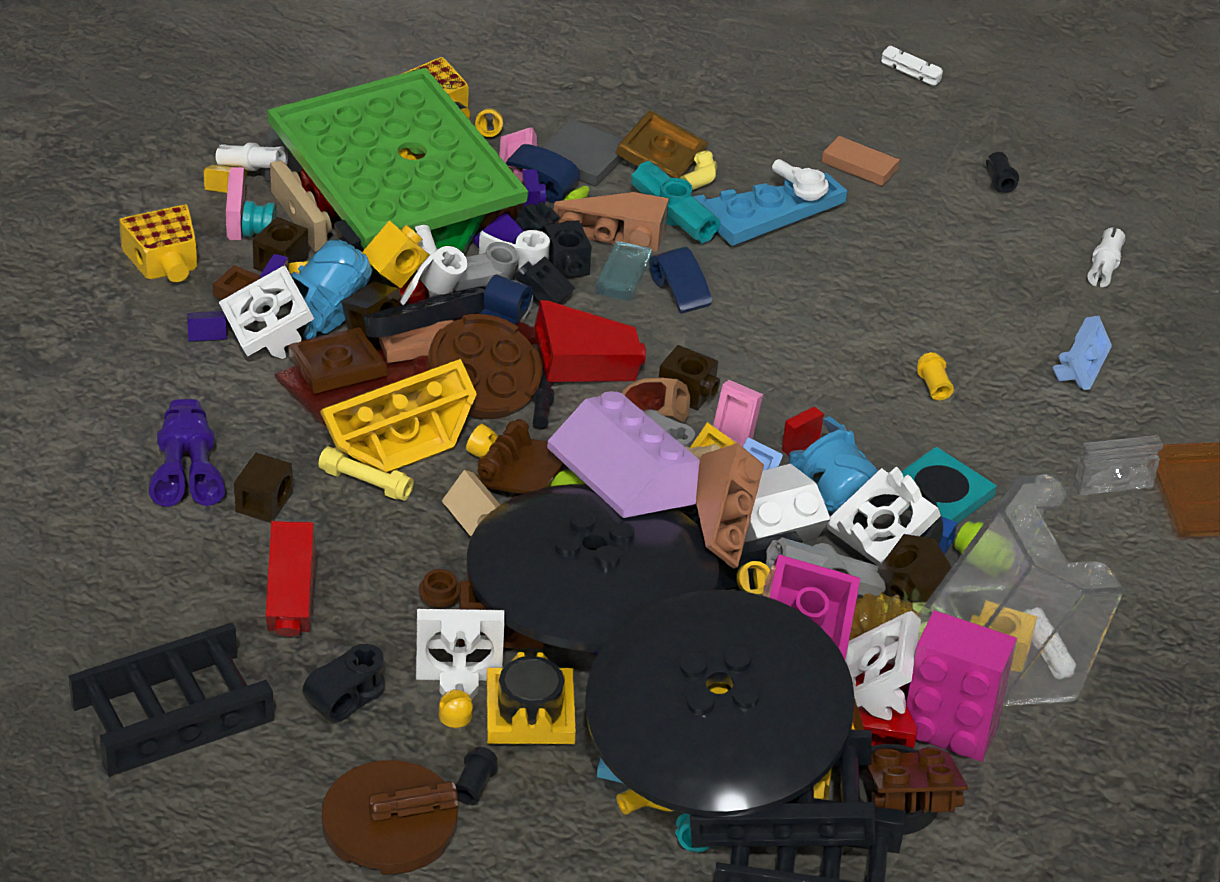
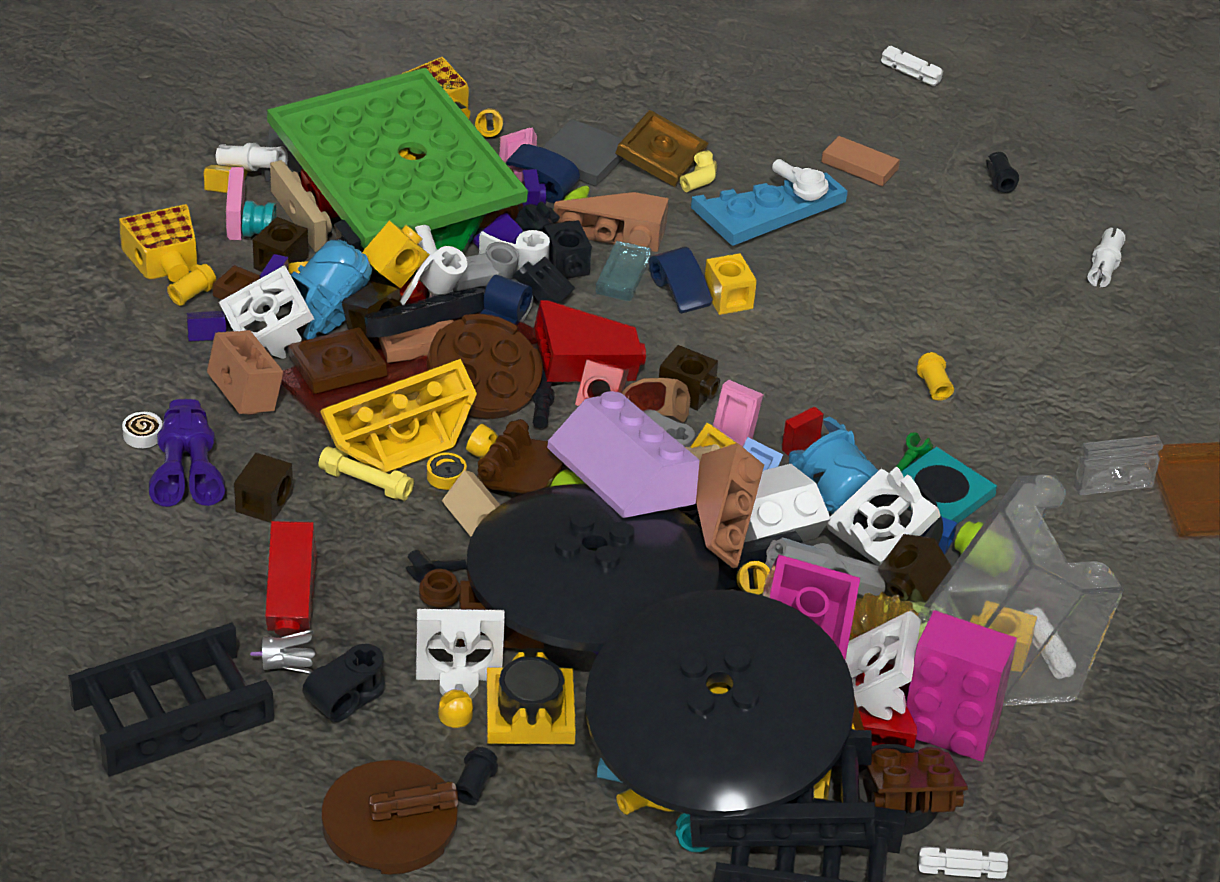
teal piece [631,161,720,244] -> none
light blue plate [1053,316,1112,390] -> none
none -> tile [122,412,162,448]
none -> yellow pin [167,264,216,306]
none -> nougat brick [207,330,284,415]
none -> flat silver piece [250,630,315,674]
none -> black hand [405,550,466,583]
none -> tile [427,453,467,490]
none -> brick [575,358,629,406]
none -> yellow brick [705,253,757,315]
none -> green hand [896,432,933,471]
none -> white axle [918,846,1008,879]

